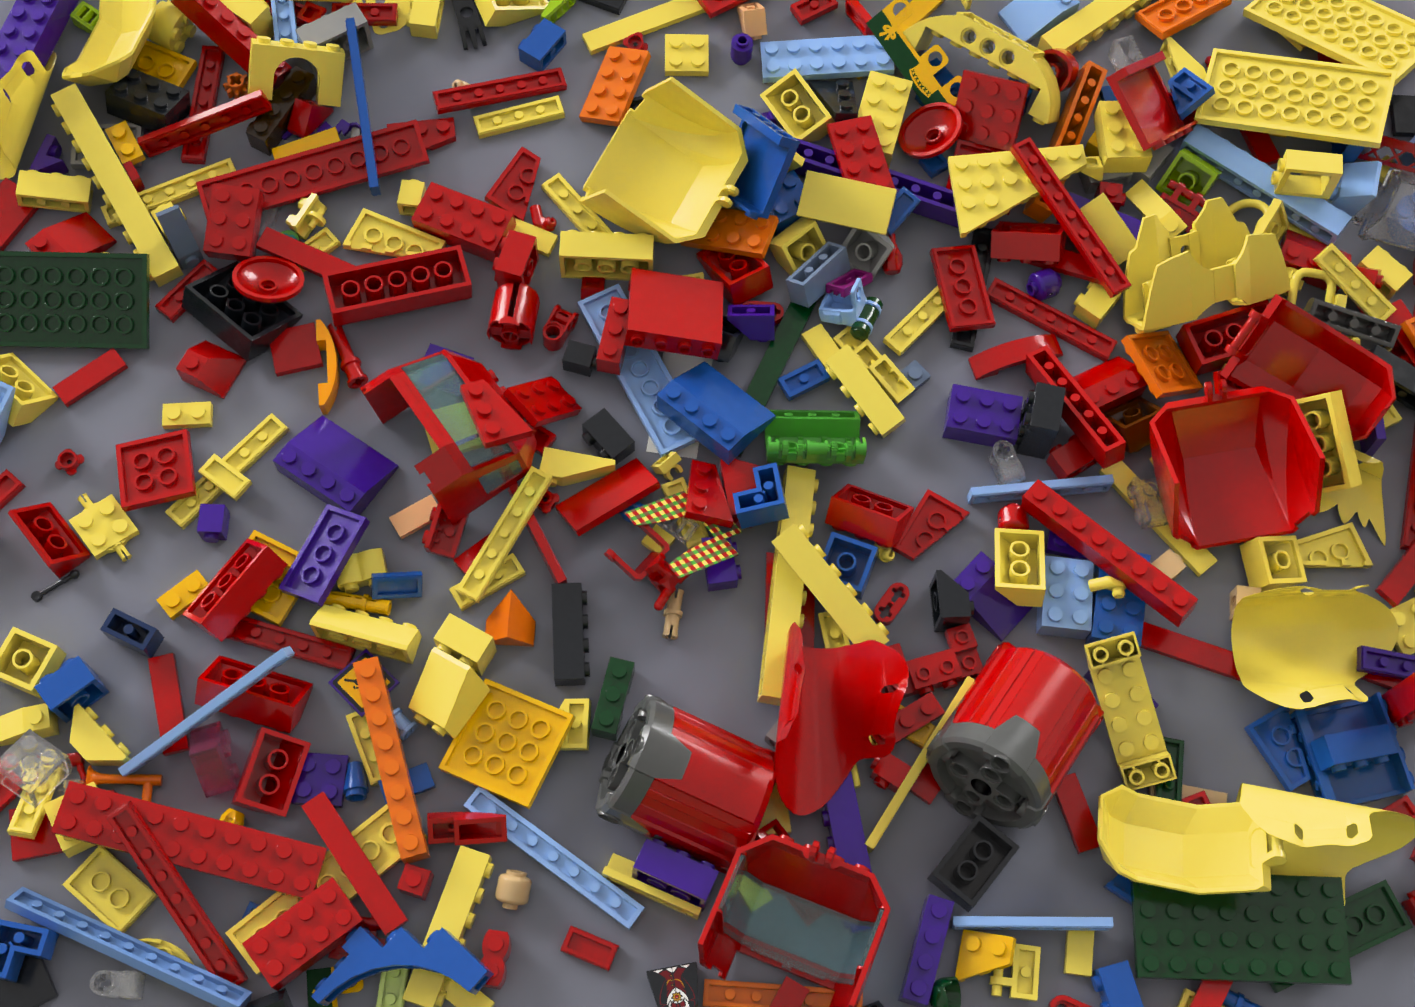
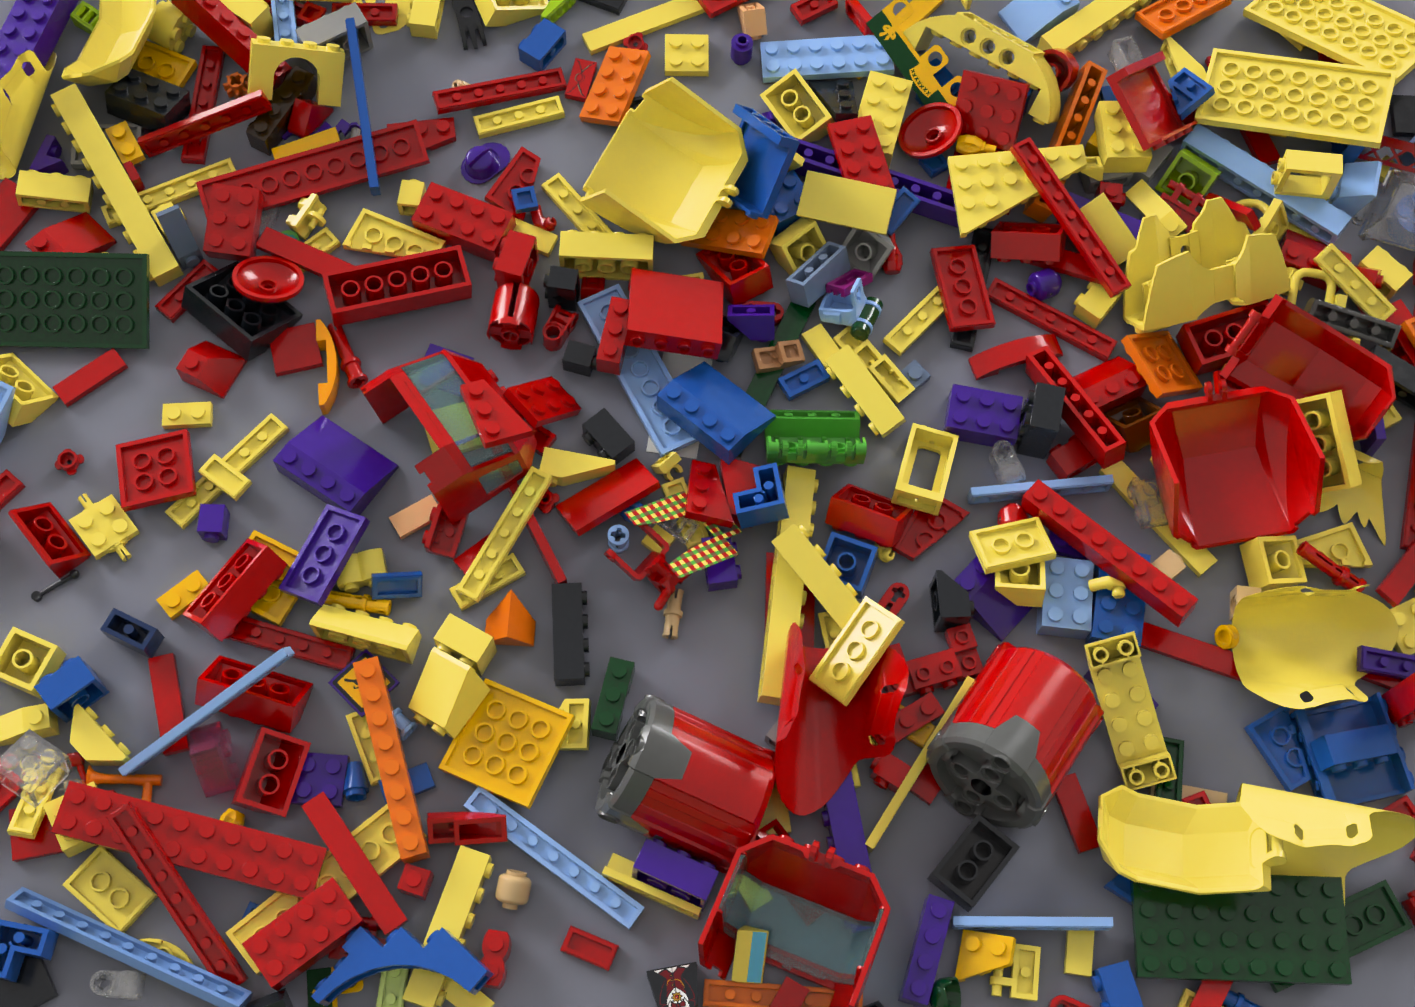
none -> dark purple piece [461,142,510,184]
none -> blue plate [511,186,539,214]
none -> black brick [543,266,580,312]
none -> red tile [565,58,597,103]
none -> light blue bush [607,524,629,553]
none -> slope [731,925,769,984]
none -> medium nougat slope [751,340,805,373]
none -> light yellow tile [808,596,905,707]
none -> light yellow piece [891,423,959,516]
none -> yellow piece [956,135,997,155]
none -> light yellow tile [968,516,1057,575]
none -> red tile [1204,193,1261,231]
none -> yellow tile [1214,624,1240,649]
none -> red pin [1296,541,1367,592]

